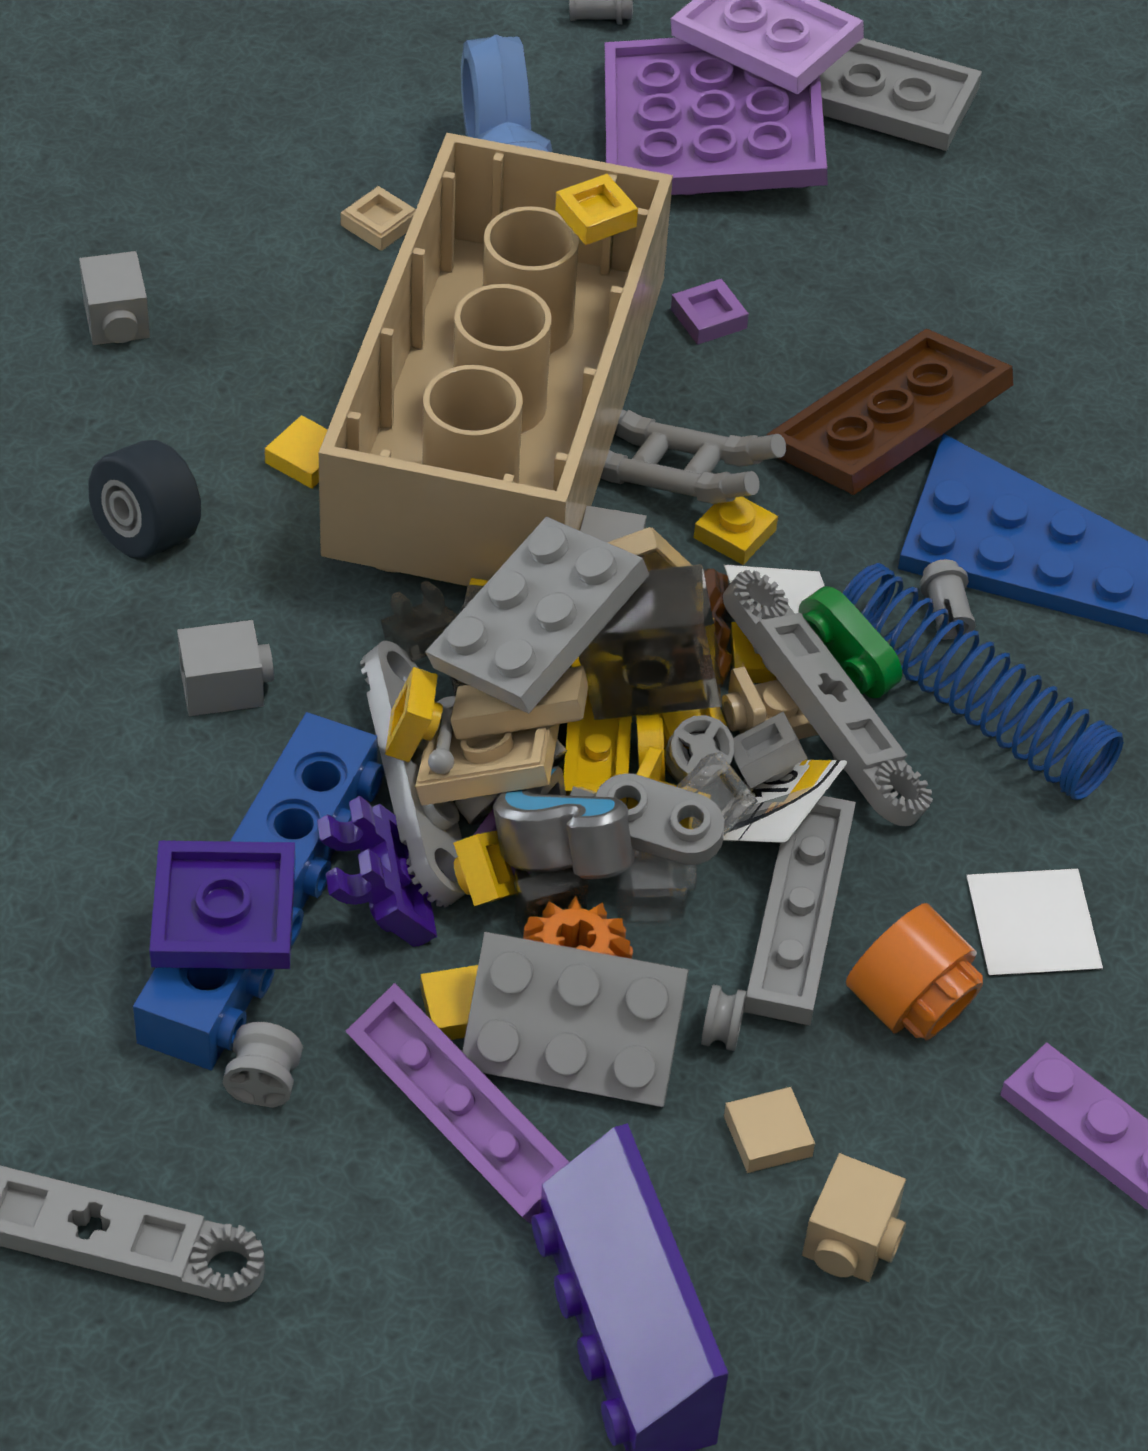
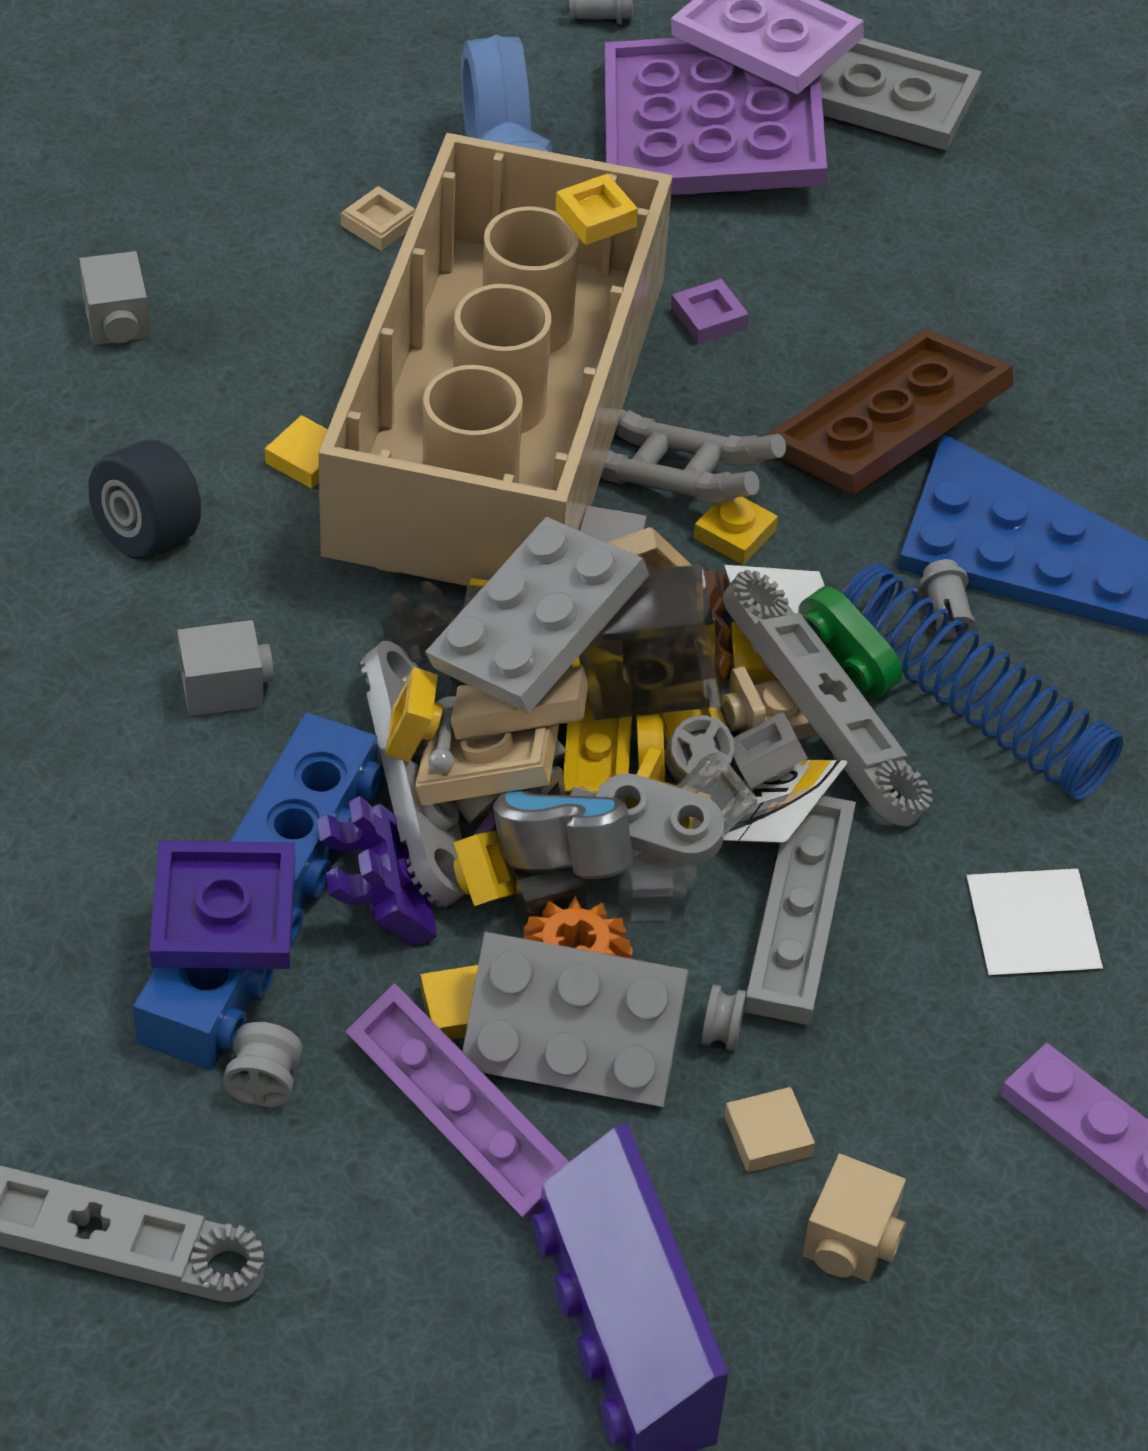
orange piece [845,903,983,1040] -> none

